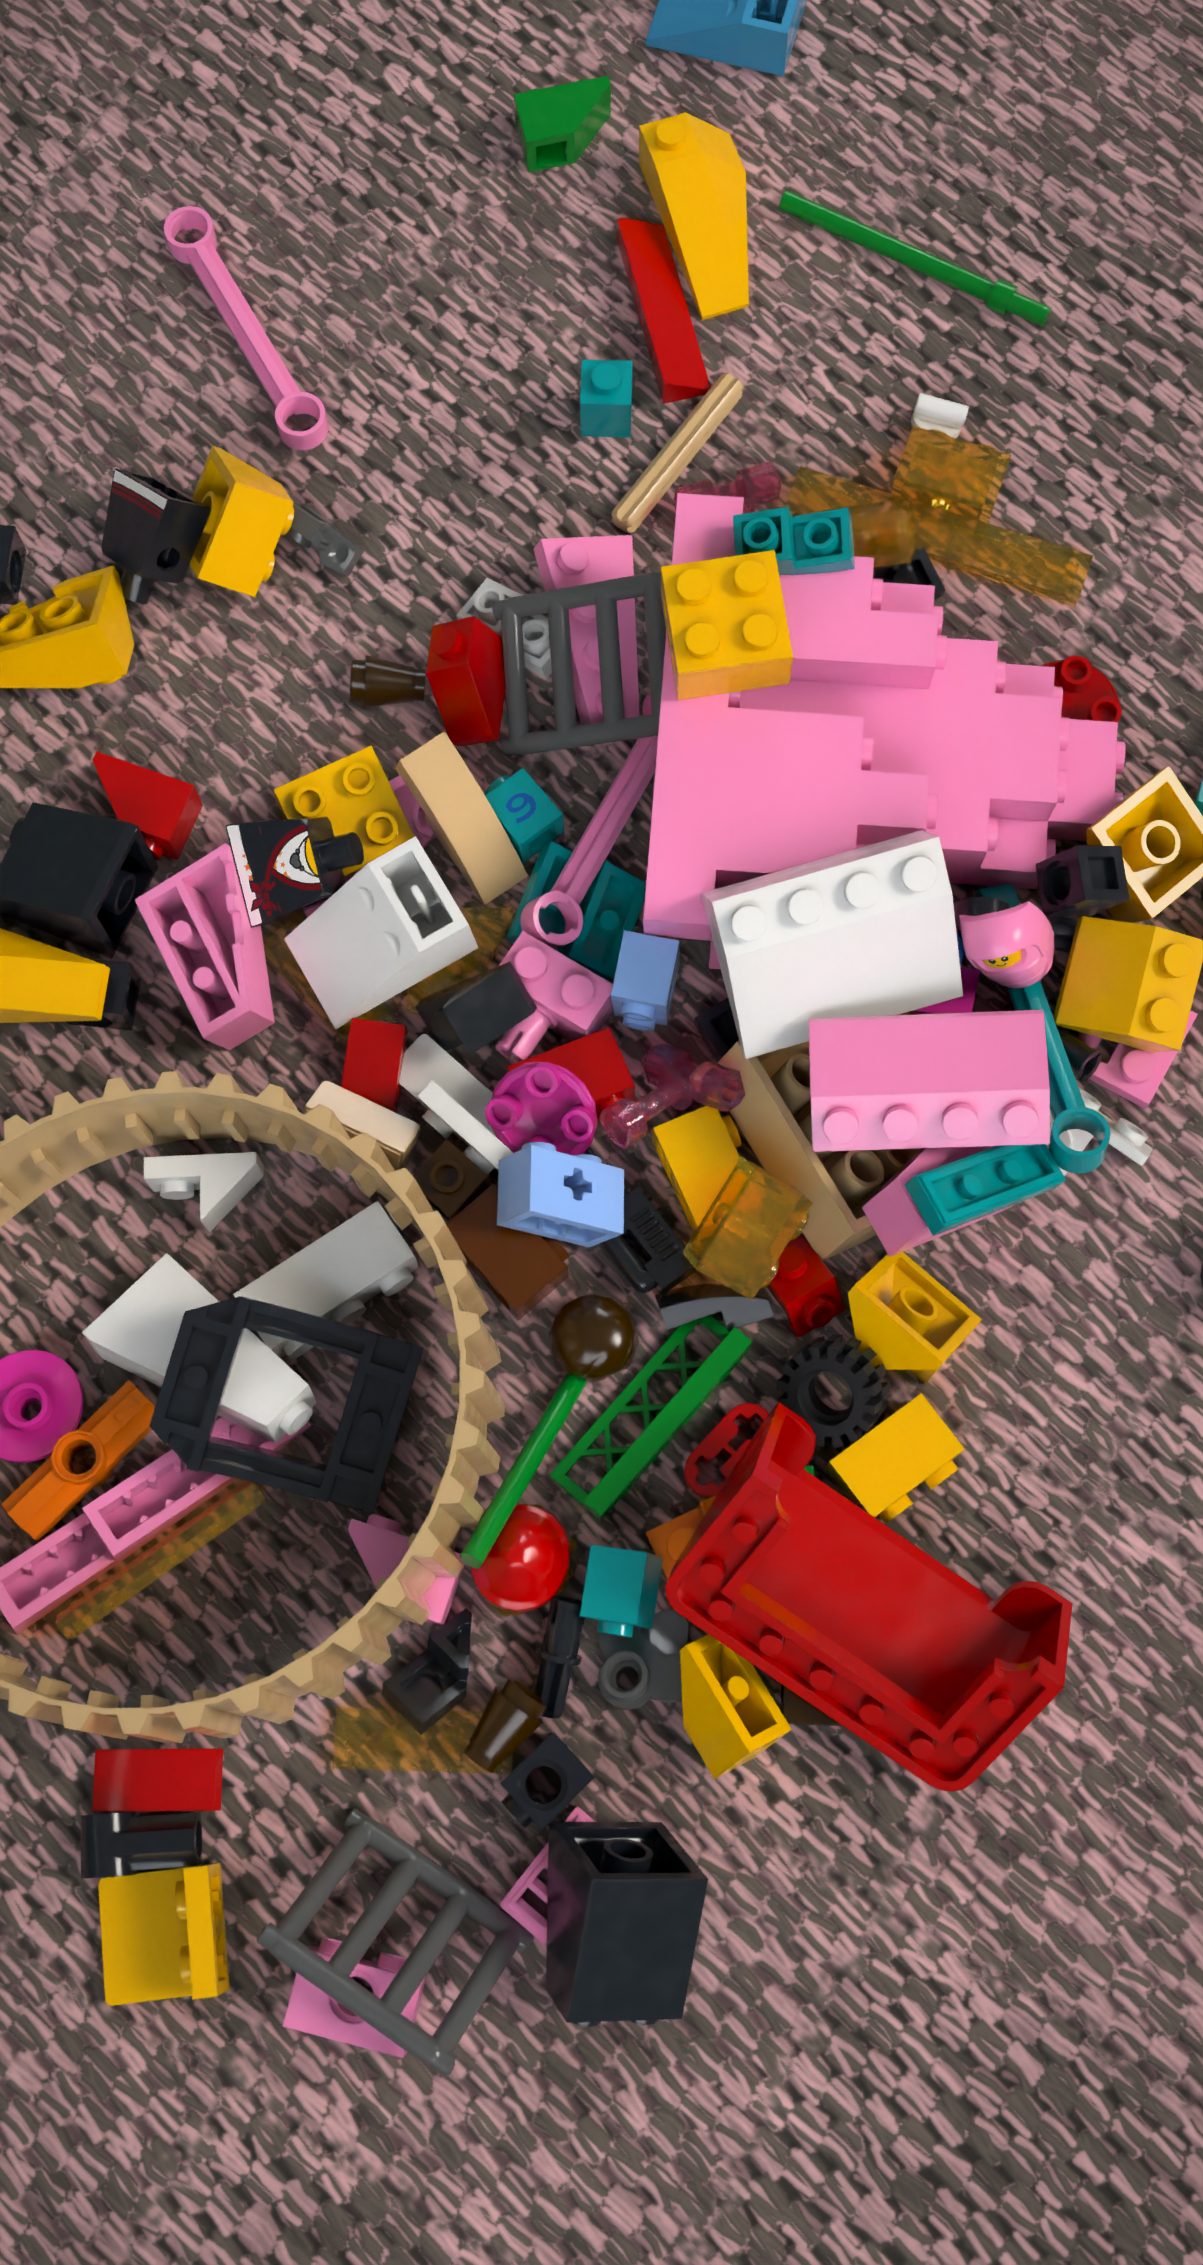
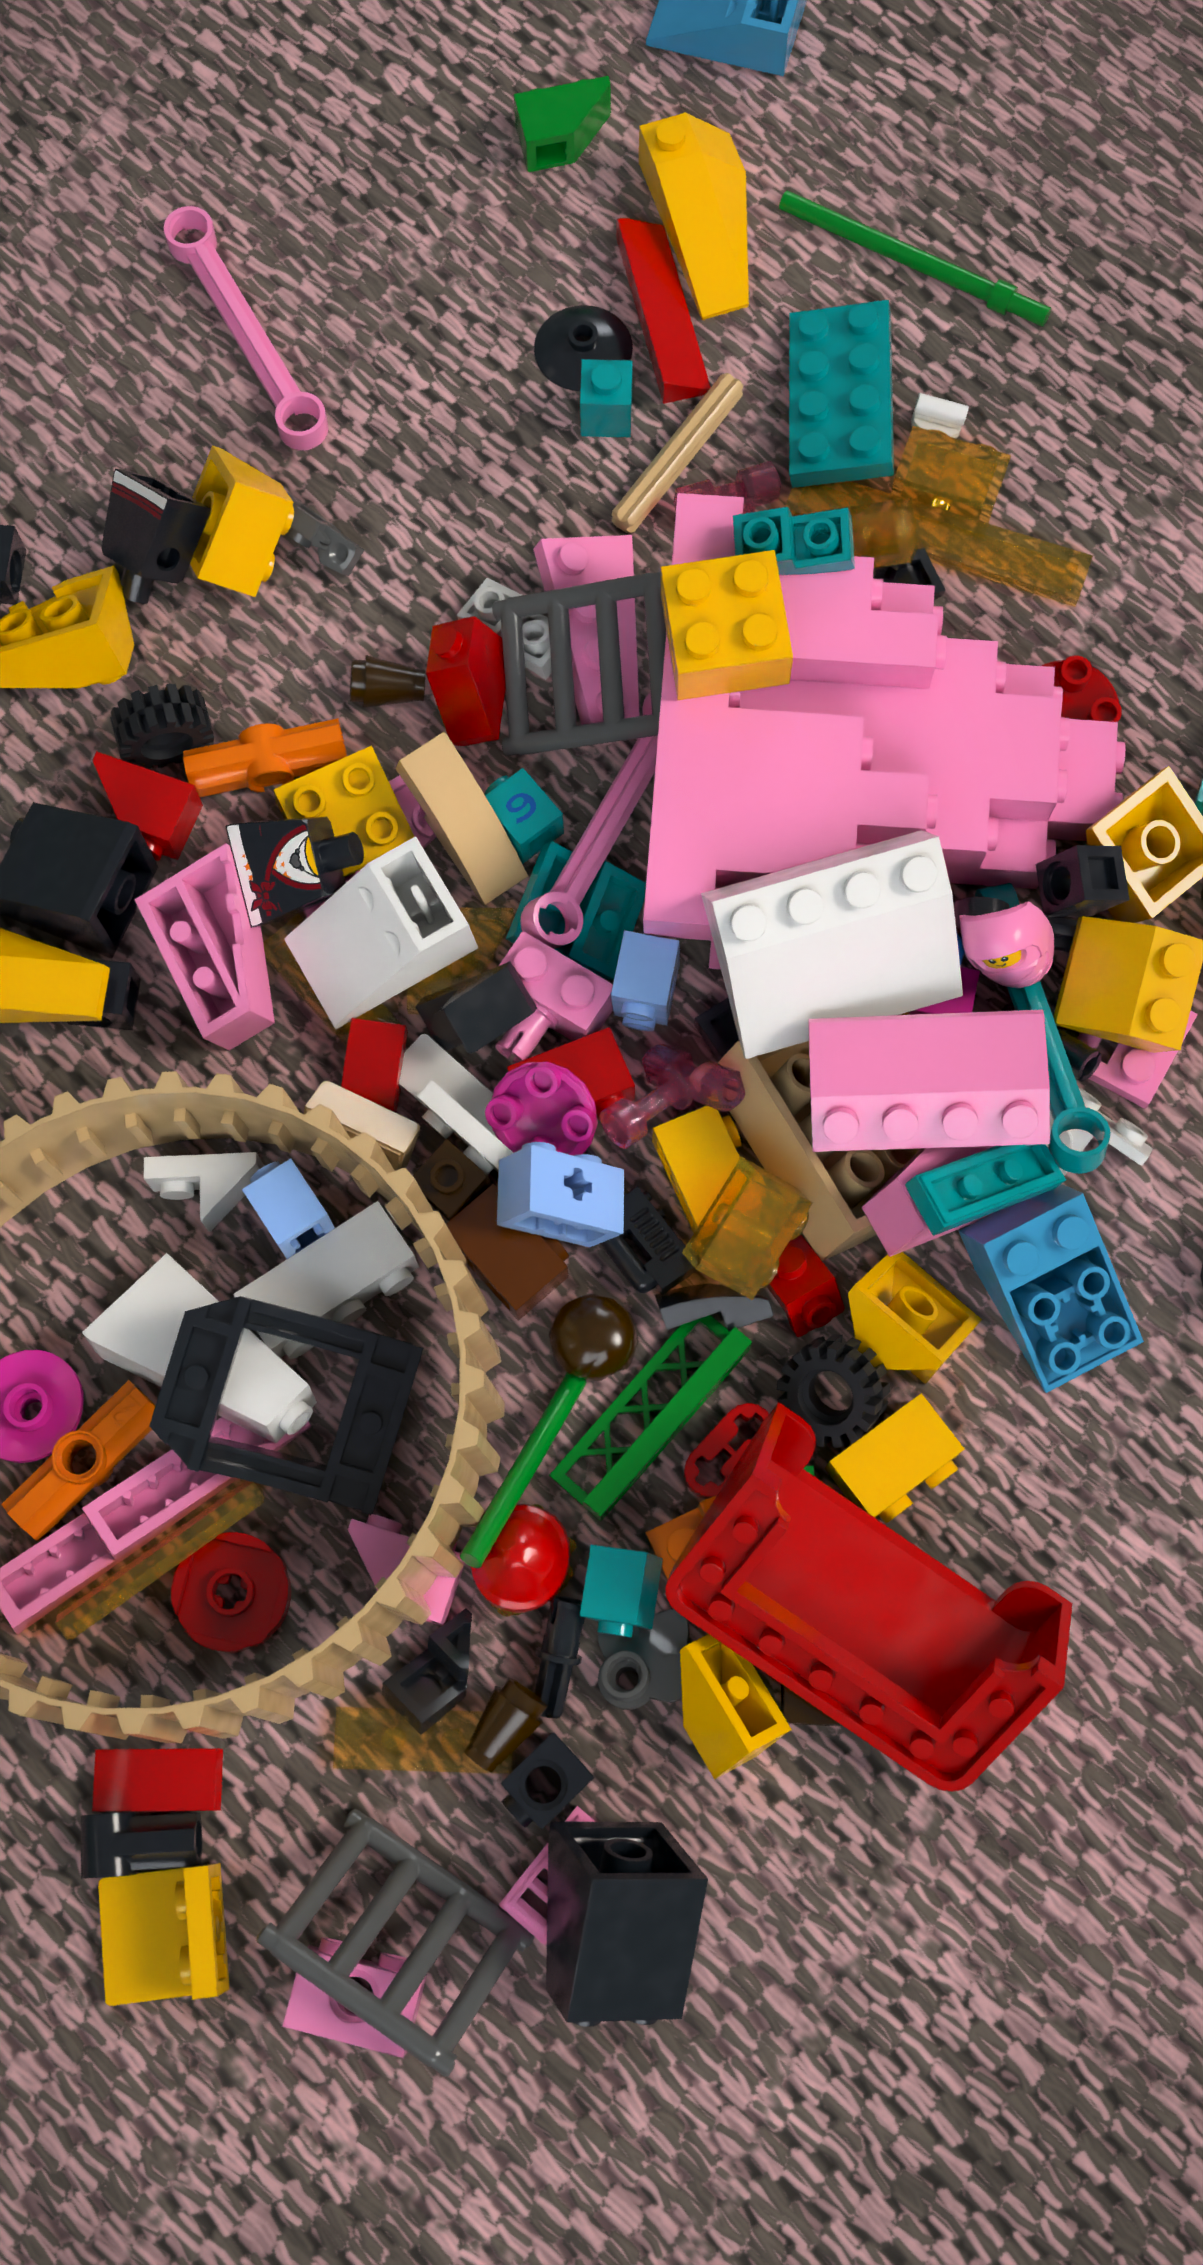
none -> black tyre [110,684,214,770]
none -> red plate [171,1532,292,1653]
none -> orange piece [183,718,347,797]
none -> light blue brick [242,1158,335,1259]
none -> black dish [534,305,633,391]
none -> teal plate [789,299,894,488]
none -> dark azure slope [959,1184,1144,1393]

